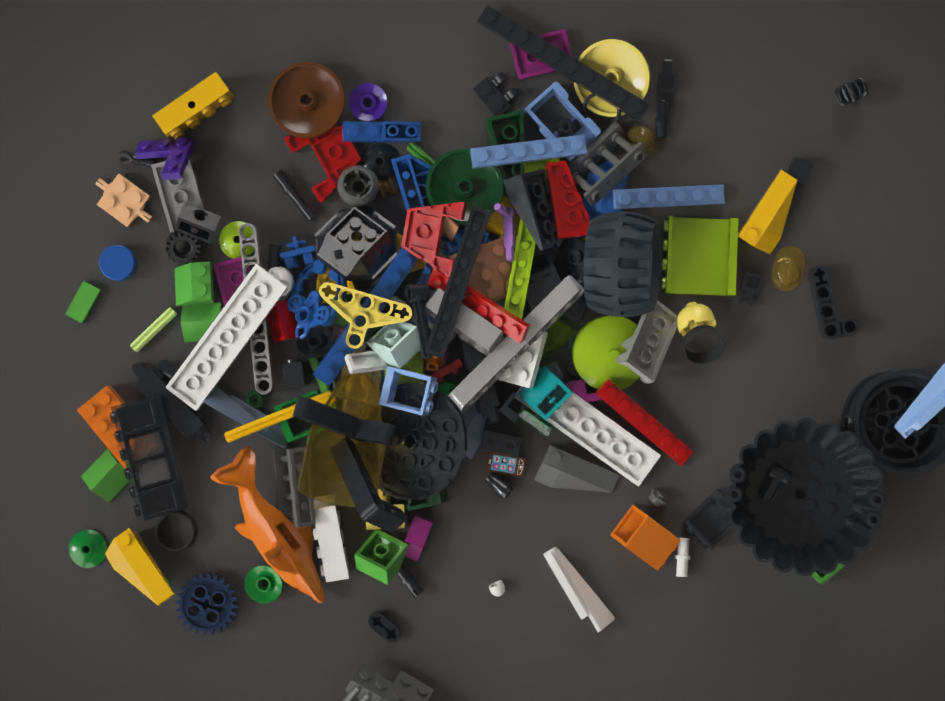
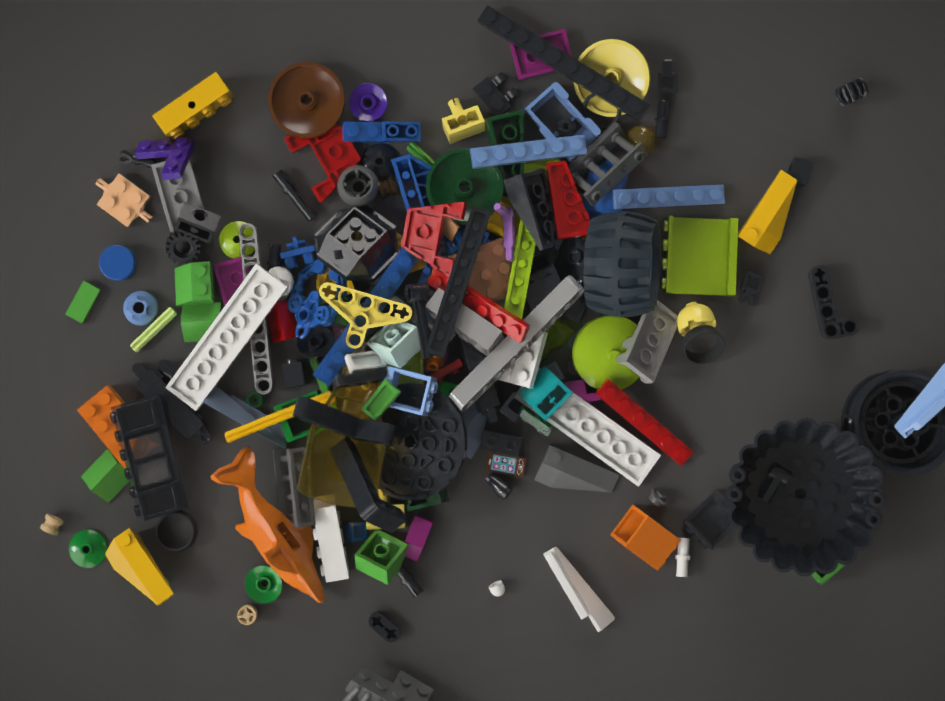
dark blue gear [175,572,239,636] -> none
clear yellow piece [771,246,805,291] -> none
none -> tan wheel [40,514,64,536]
none -> medium blue piece [123,291,159,326]
none -> tan wheel [237,604,258,625]
none -> black plate [332,367,387,389]
none -> blue slope [343,521,368,542]
none -> bright green tile [361,379,401,421]
none -> light yellow brick [442,98,485,144]

